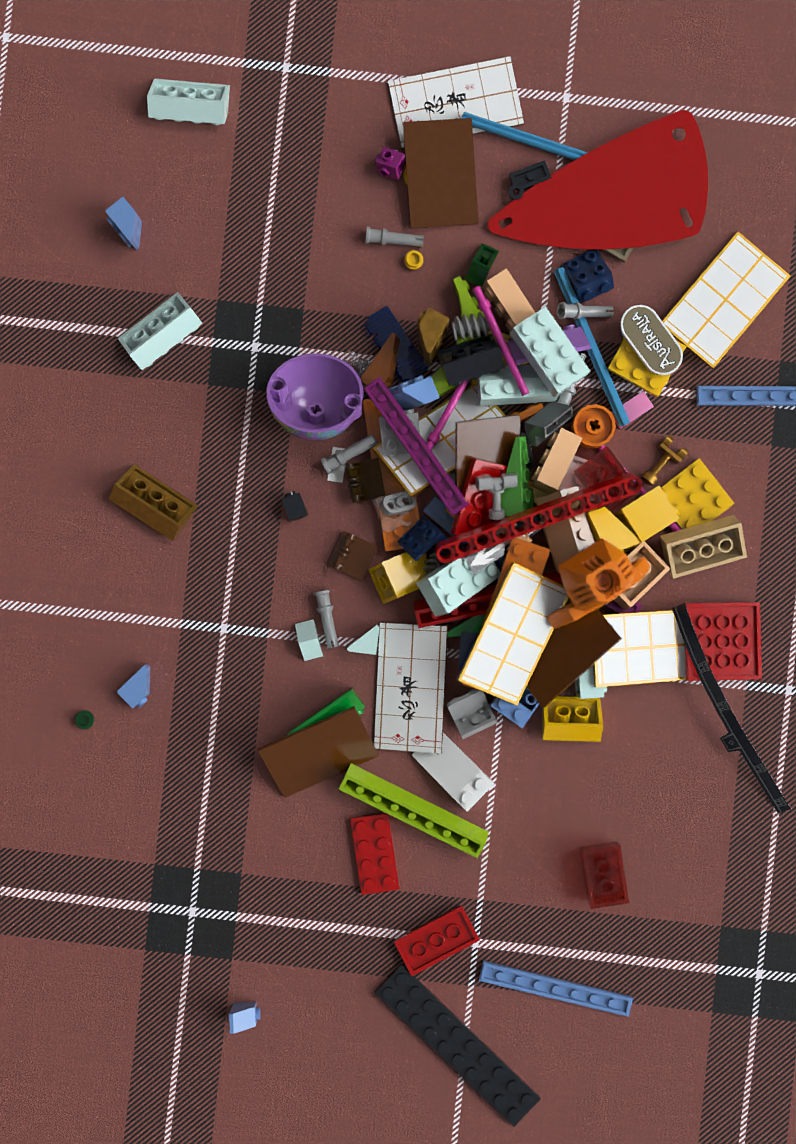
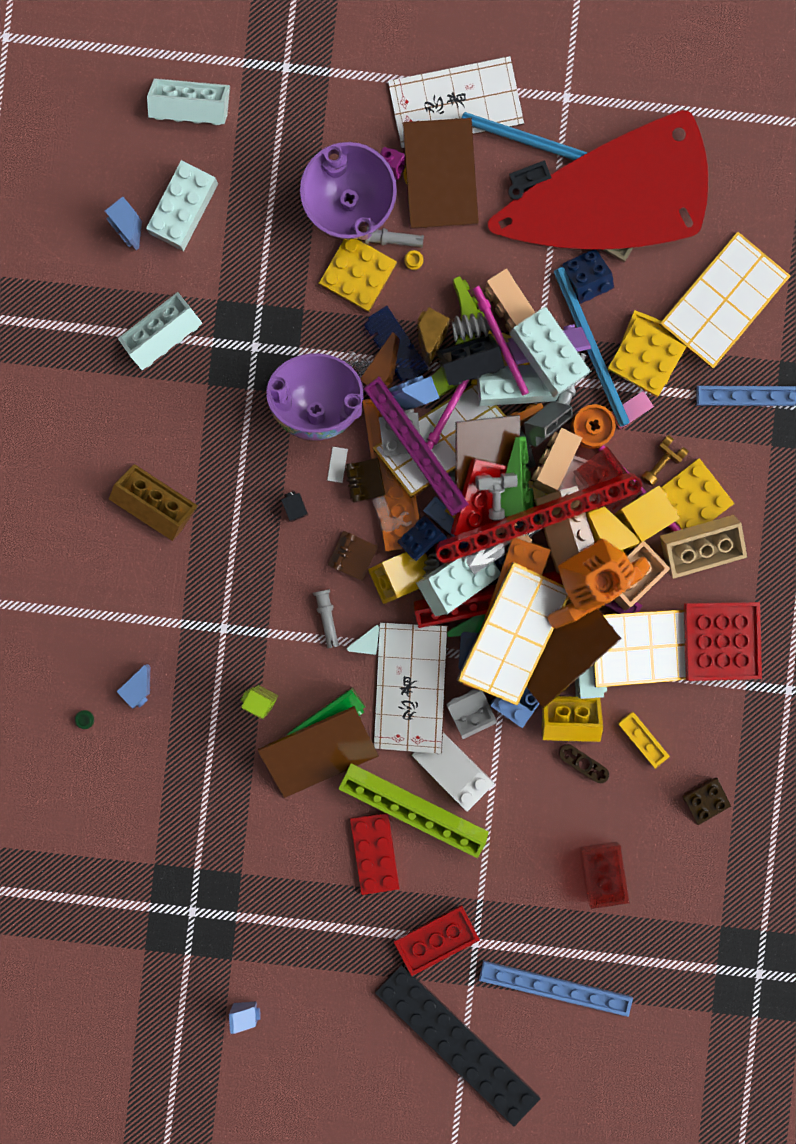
light aqua slope [295,619,323,661] -> none
light grey pin [321,434,378,474] -> none
light grey plate [380,491,416,516] -> none
dark green slope [465,243,499,287] -> none
light grey pin [557,302,614,320] -> none
dark tan tile [620,305,683,376] -> none
black sticker [672,603,791,813] -> none
none -> light aqua brick [146,160,218,251]
none -> lime brick [241,685,279,719]
none -> medium lavender piece [300,142,397,240]
none -> yellow plate [319,239,397,313]
none -> dark brown beam [559,744,609,783]
none -> yellow plate [618,711,670,768]
none -> dark brown hinge [682,778,731,825]

